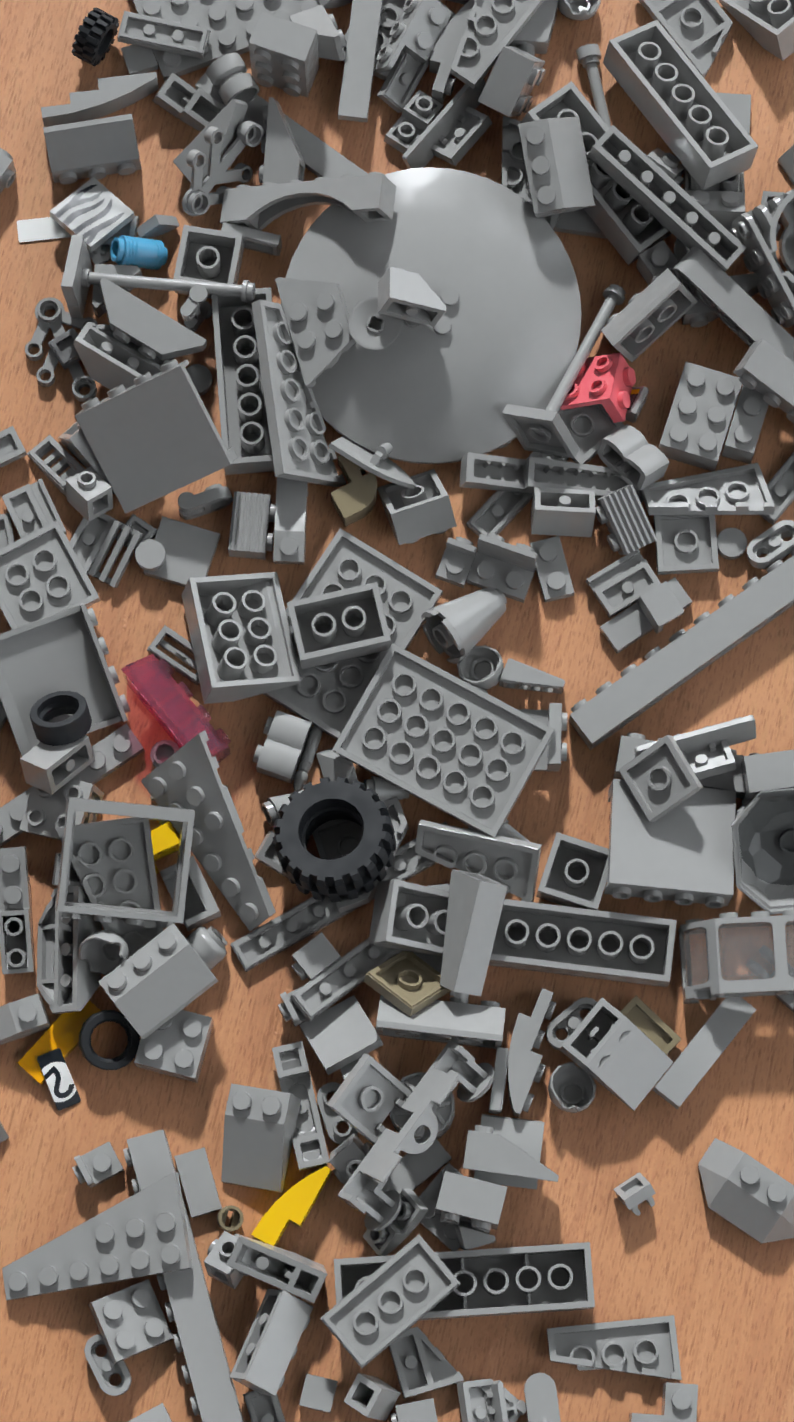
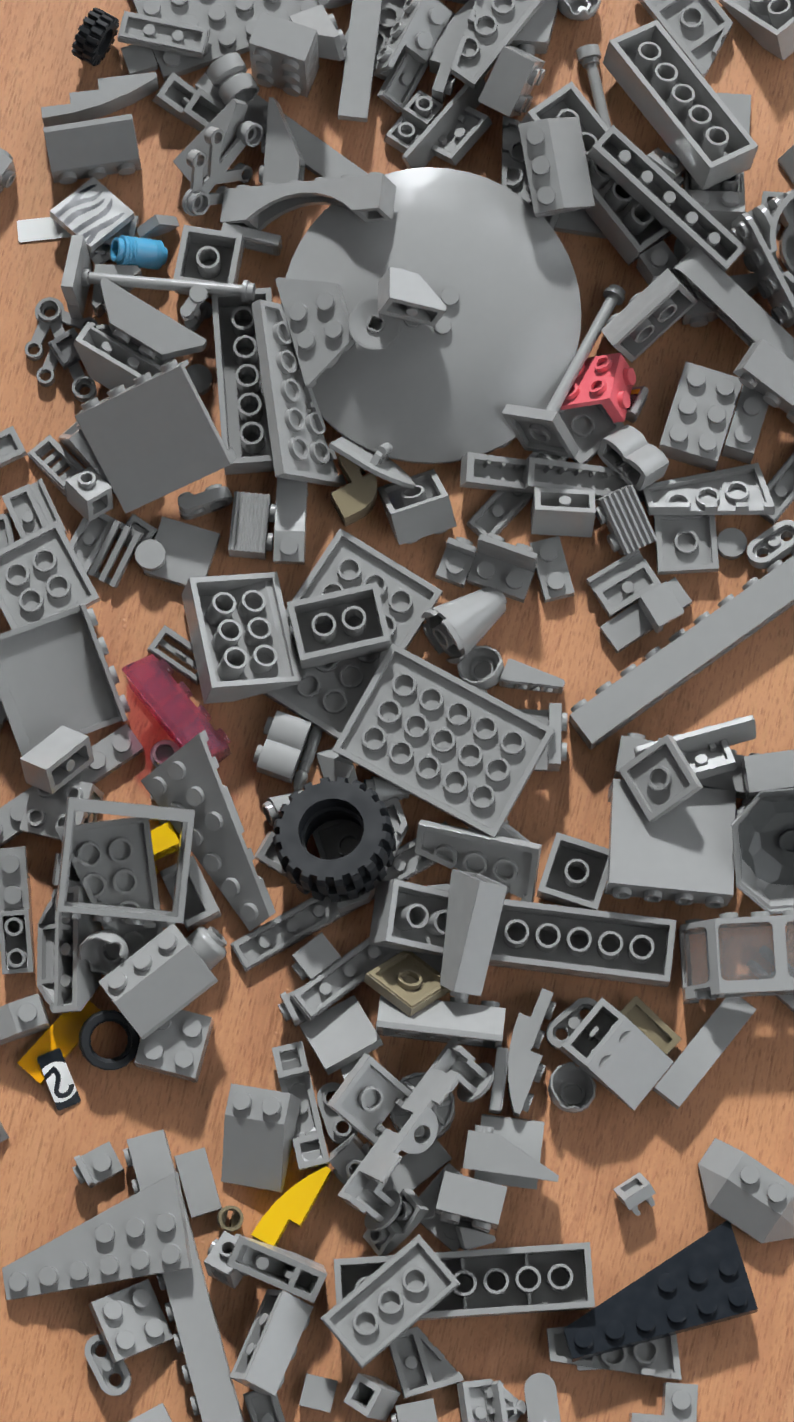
black tyre [29,691,92,746] -> none
none -> black wing [563,1220,758,1362]

